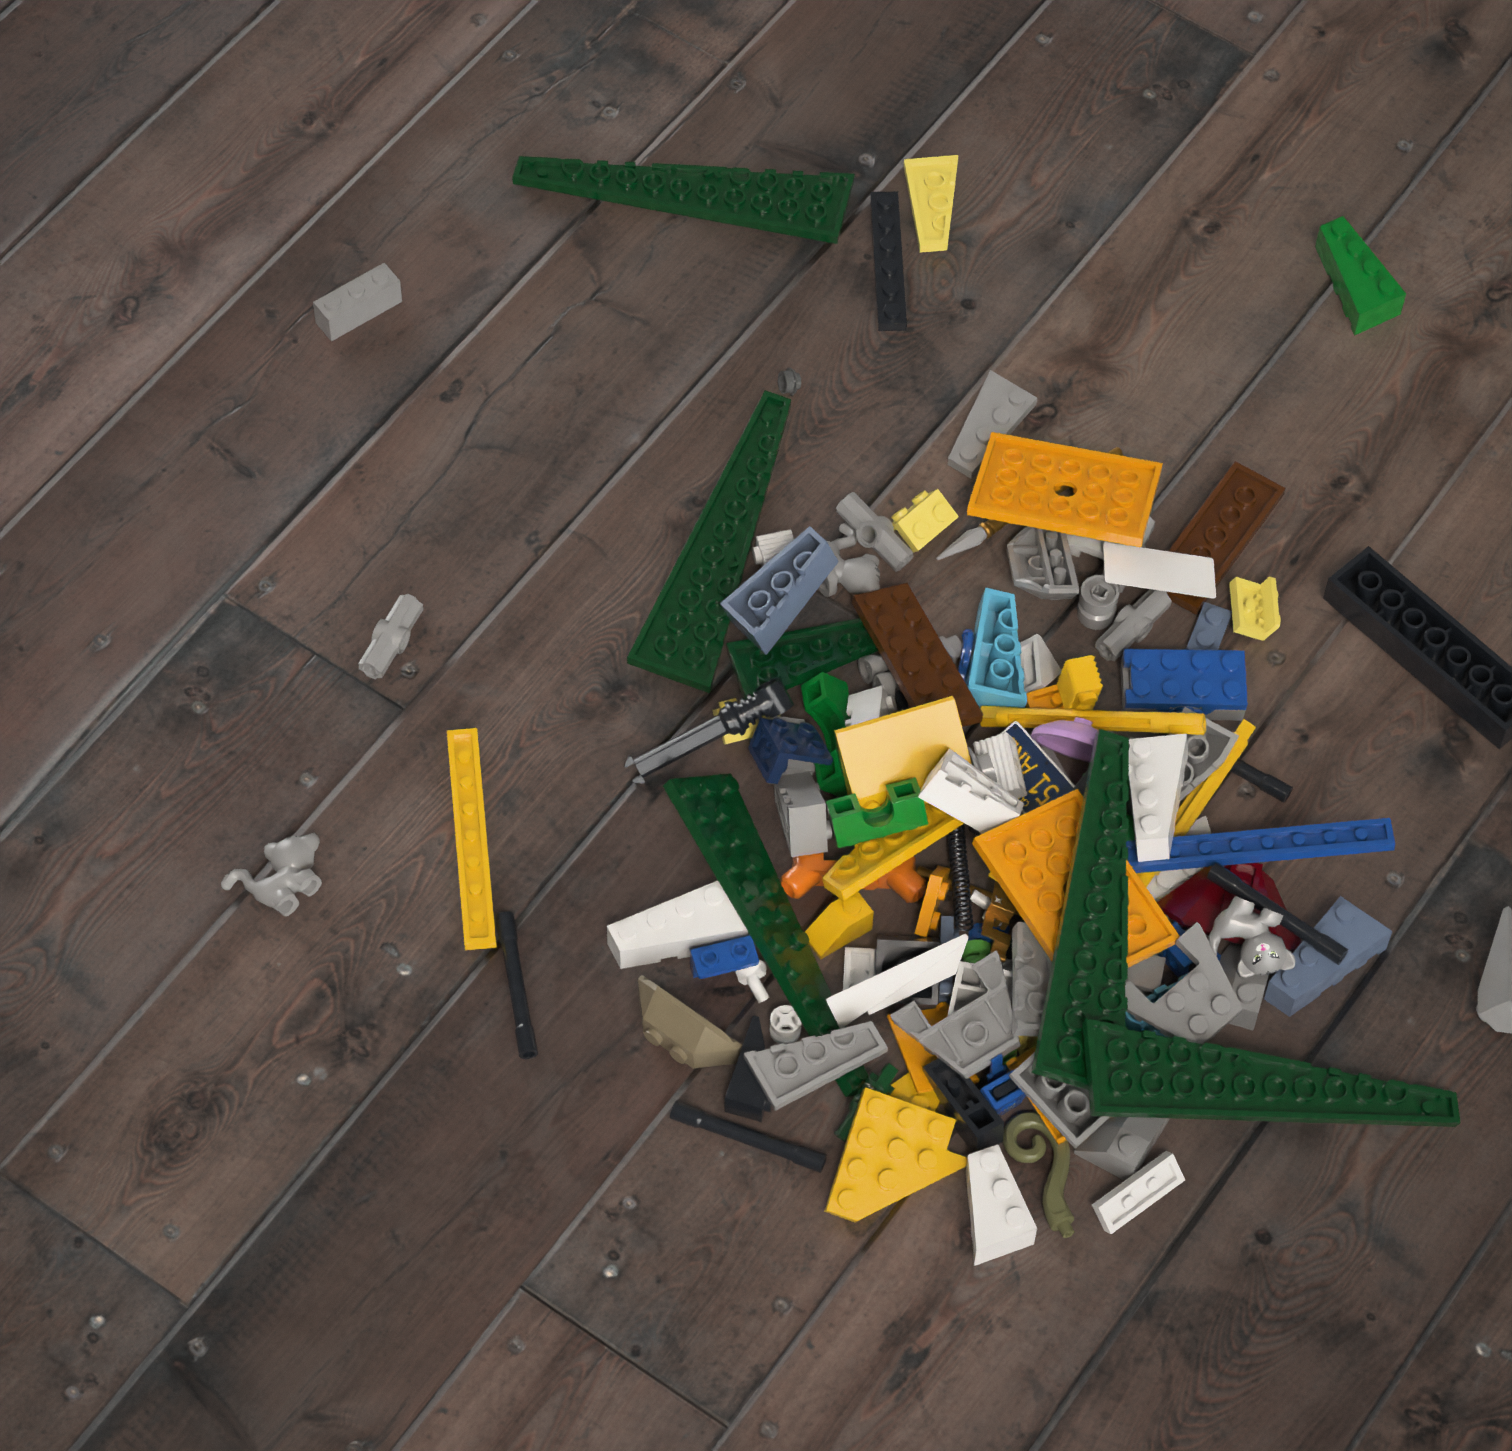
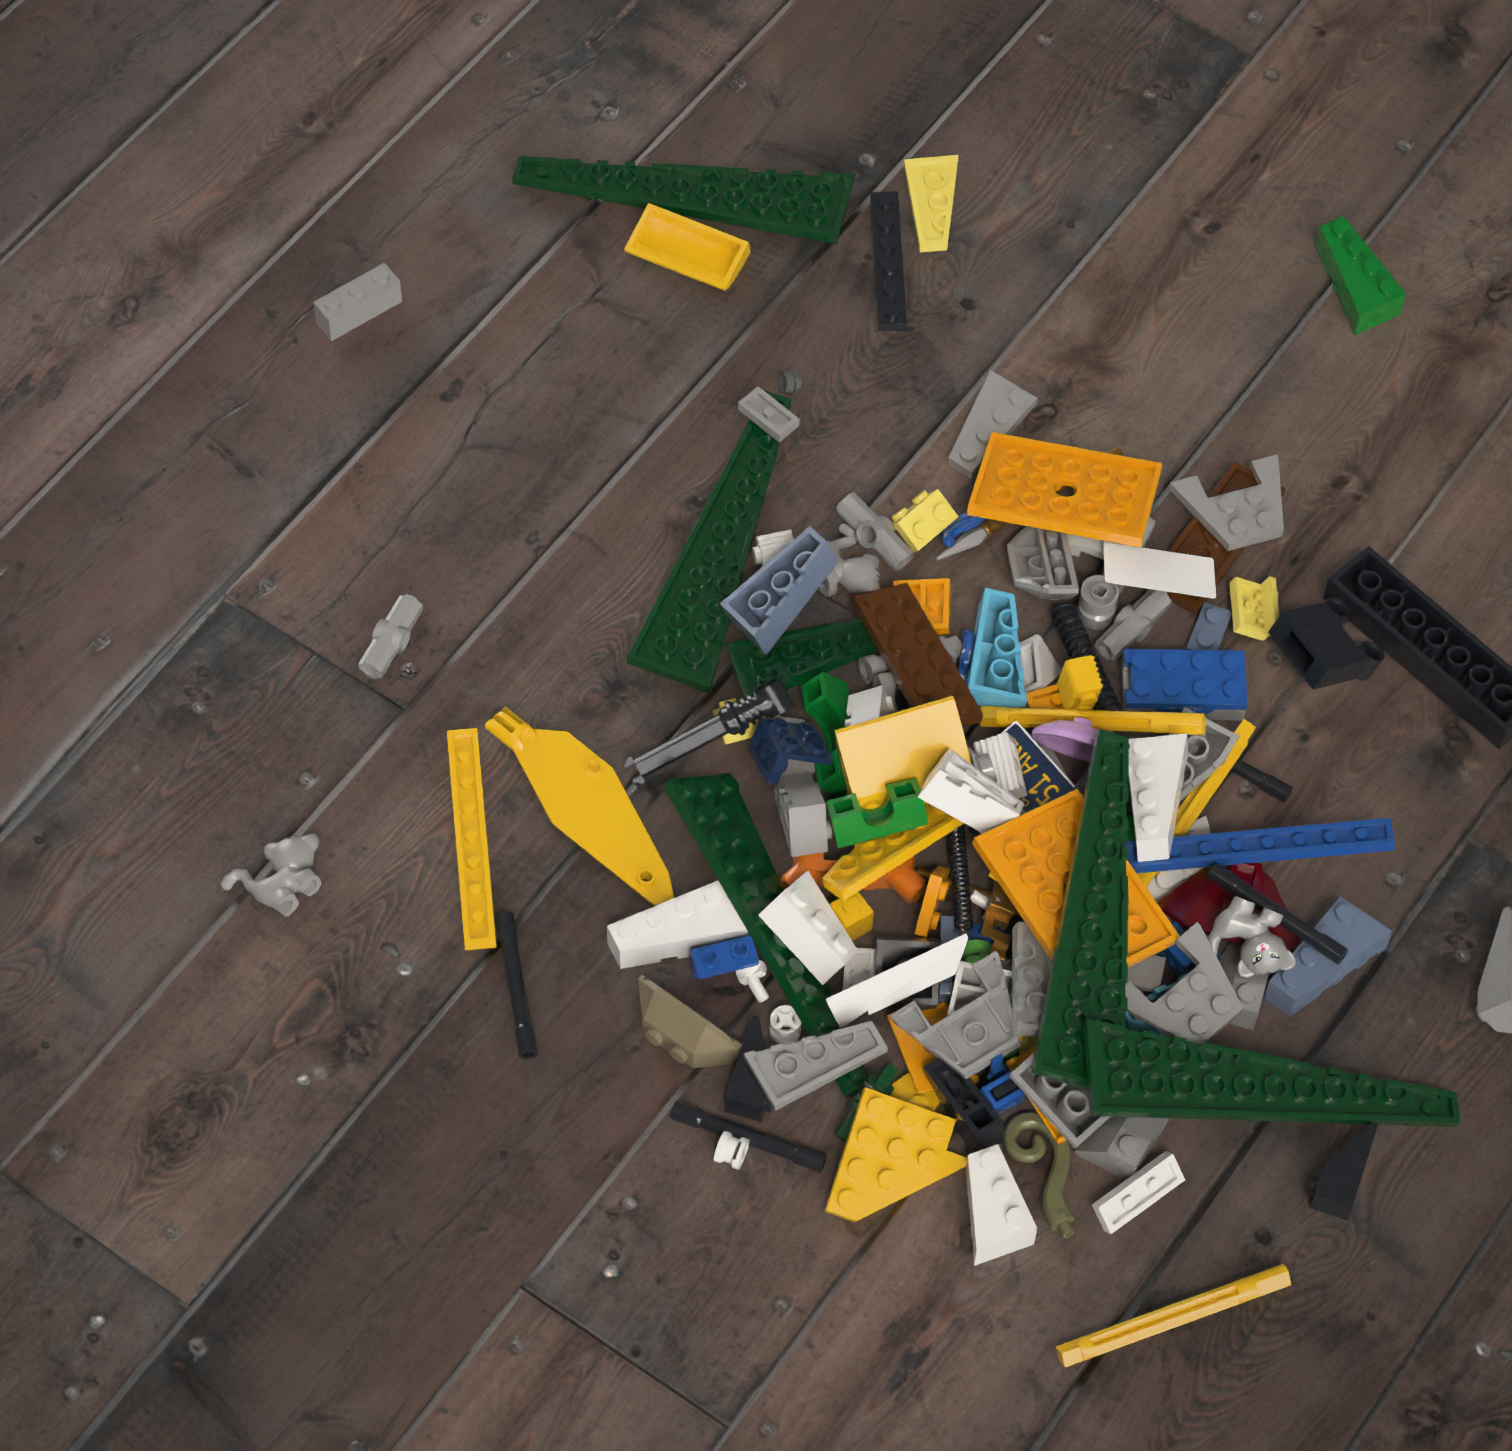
none -> yellow wing [484,706,674,906]
none -> yellow slope [624,203,751,291]
none -> white wheel [714,1131,750,1170]
none -> light grey plate [738,386,800,443]
none -> white wedge [759,871,859,985]
none -> light orange wing [893,578,951,635]
none -> blue piece [939,513,986,547]
none -> black piece [1050,602,1123,733]
none -> yellow piece [1056,1264,1291,1367]
none -> light grey wing [1169,454,1284,551]
none -> black piece [1268,597,1385,690]
none -> black slope [1307,1122,1378,1221]

